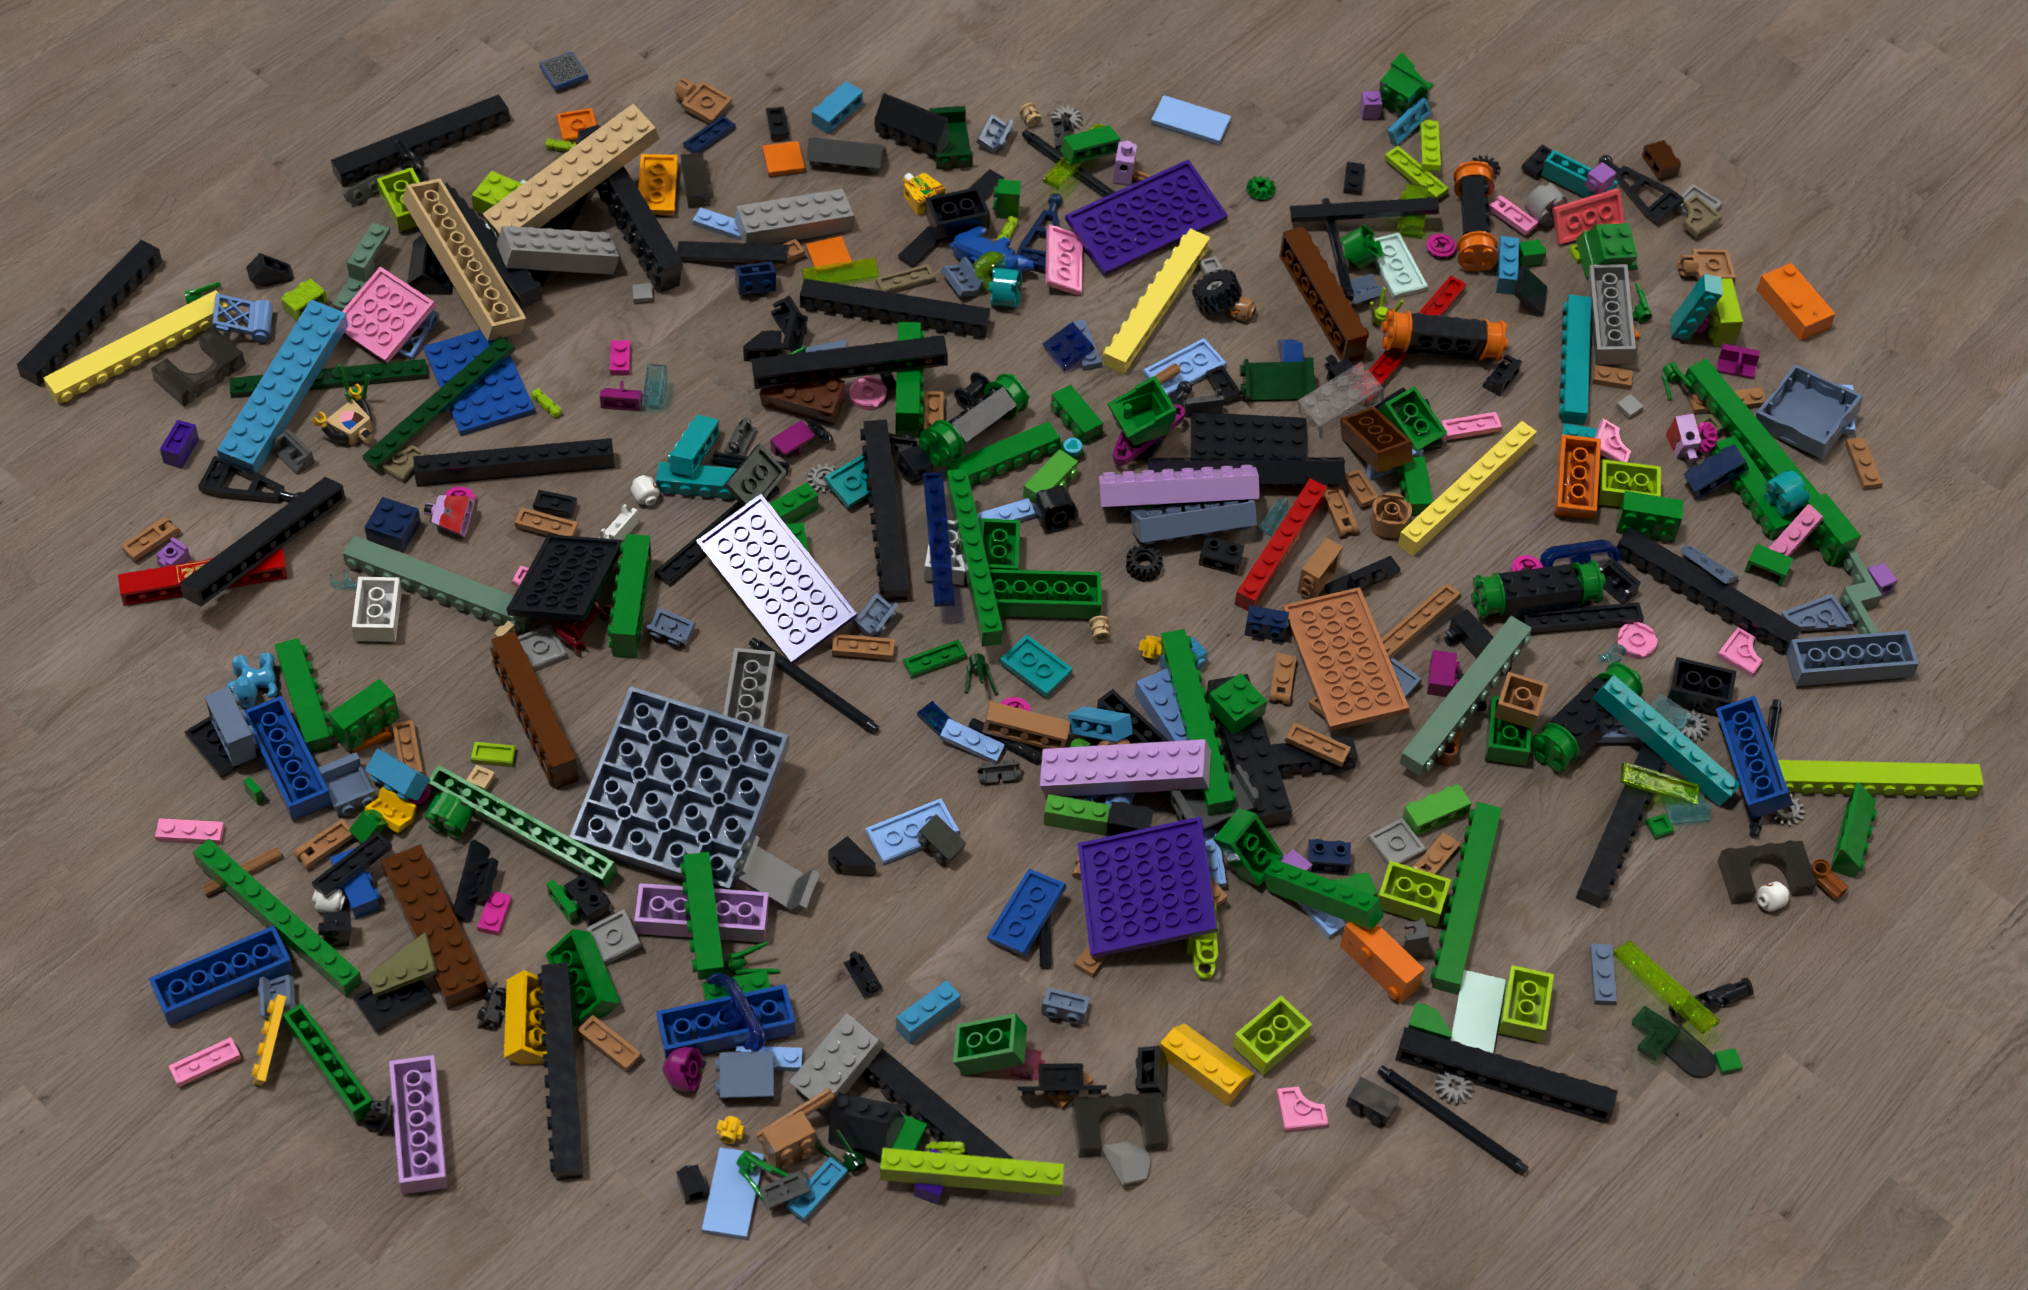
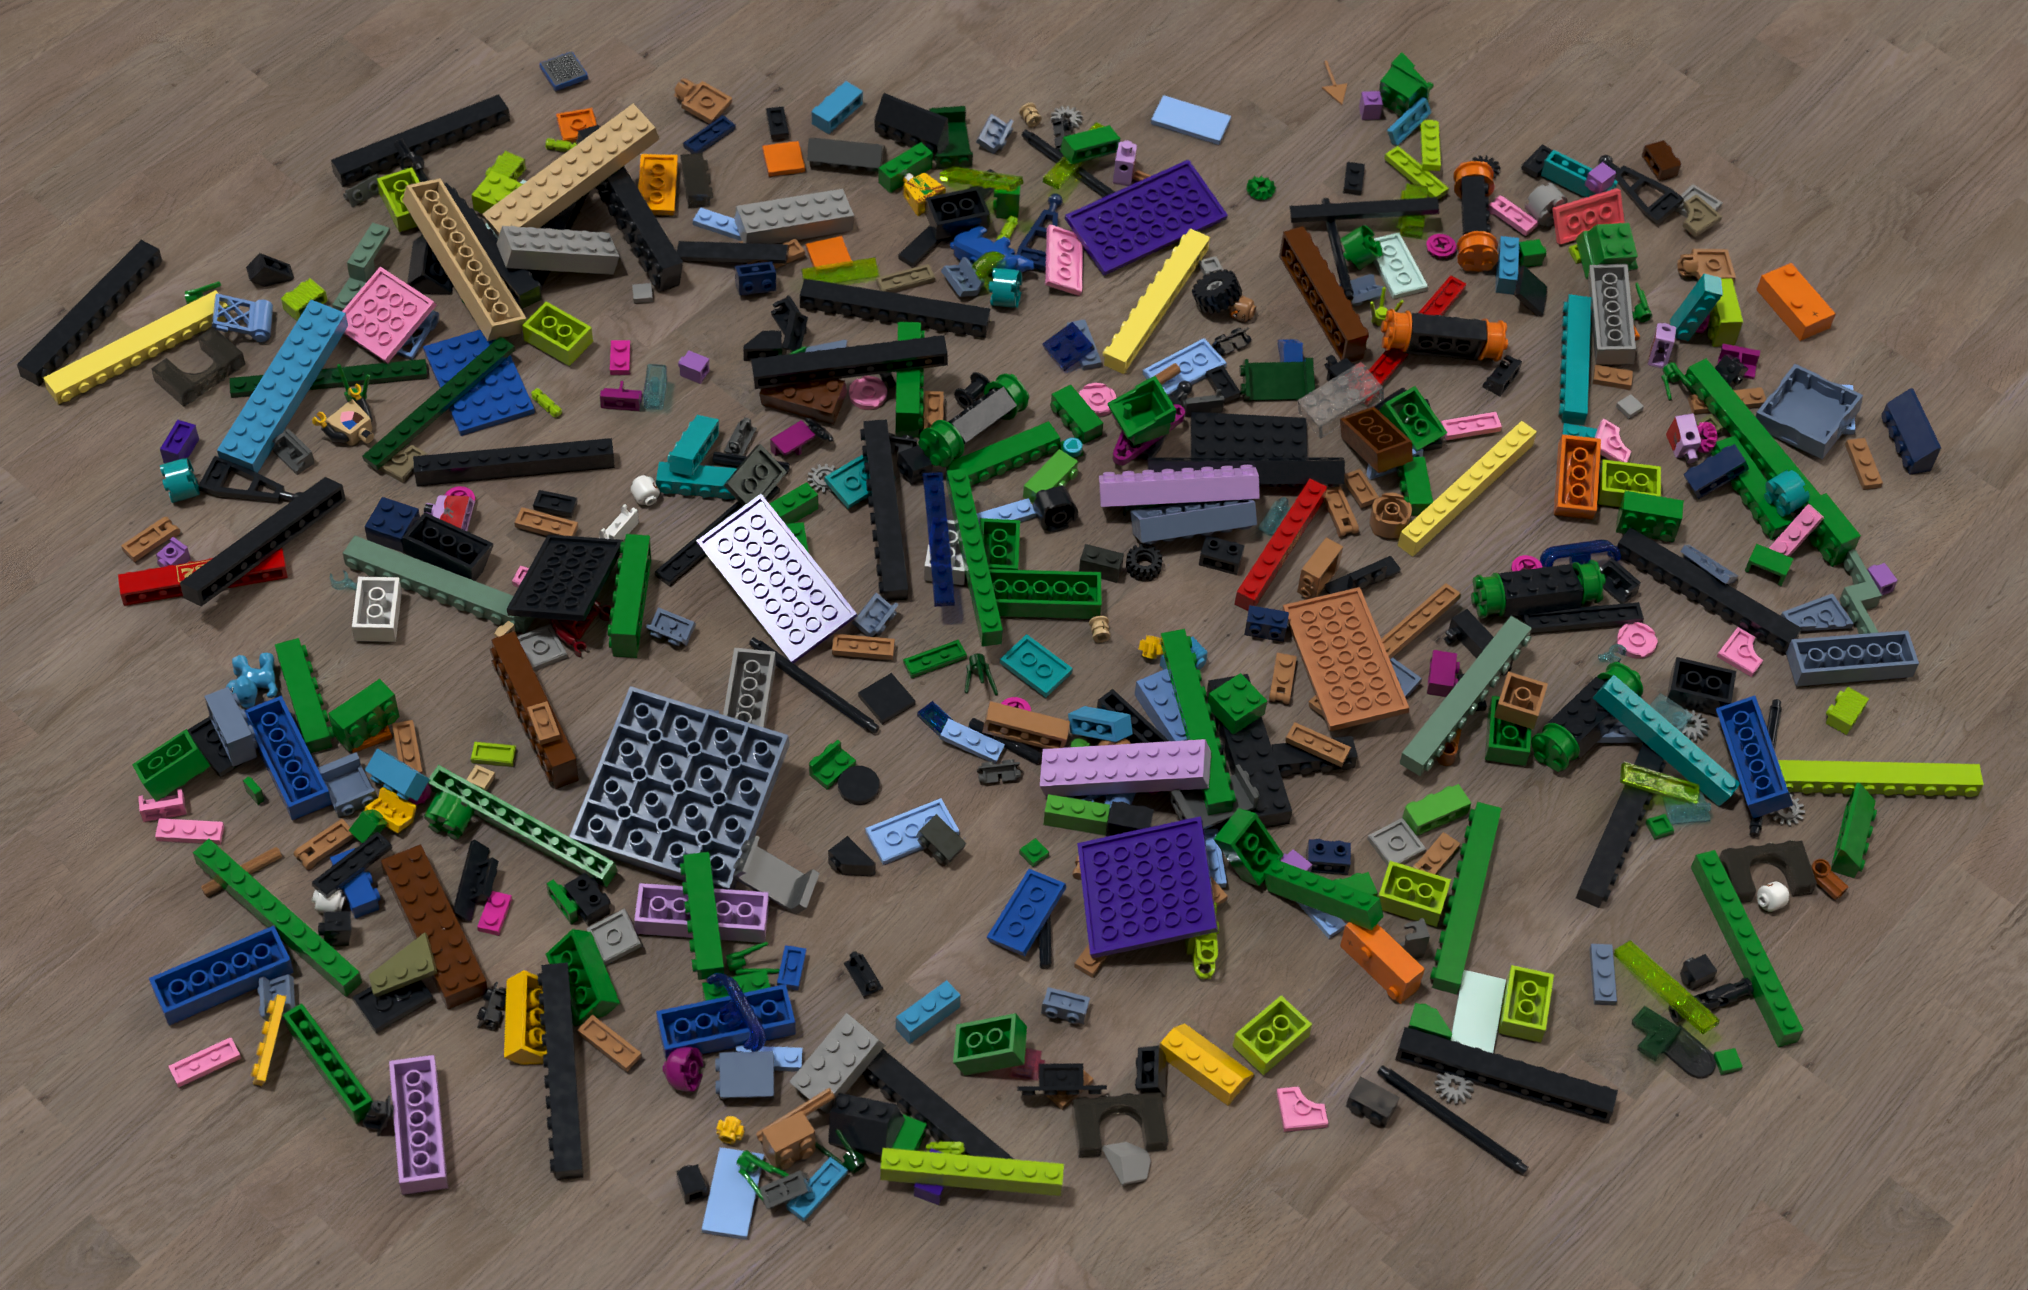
none -> green brick [132,729,210,802]
none -> bright pink hinge [138,789,186,822]
none -> teal brick [160,458,200,503]
none -> black slope [402,512,493,581]
none -> lime brick [485,151,526,181]
none -> lime brick [522,301,593,366]
none -> medium nougat plate [527,701,560,745]
none -> medium lavender brick [678,351,710,384]
none -> blue plate [777,945,806,990]
none -> green bracket [809,740,856,790]
none -> black tile [838,766,879,805]
none -> black tile [858,673,916,724]
none -> green brick [878,142,933,193]
none -> clear neon green plate [939,167,1024,192]
none -> green plate [1019,838,1049,867]
none -> bright pink tile [1079,383,1116,417]
none -> pearl dark grey brick [1079,544,1124,583]
none -> black hinge [1211,327,1252,356]
none -> medium nougat piece [1322,60,1348,105]
none -> lavender torso [1648,323,1676,368]
none -> black brick [1680,954,1717,991]
none -> green brick [1691,850,1804,1047]
none -> black head [1715,354,1748,389]
none -> lime brick [1825,687,1870,735]
none -> dark blue slope [1881,388,1941,475]

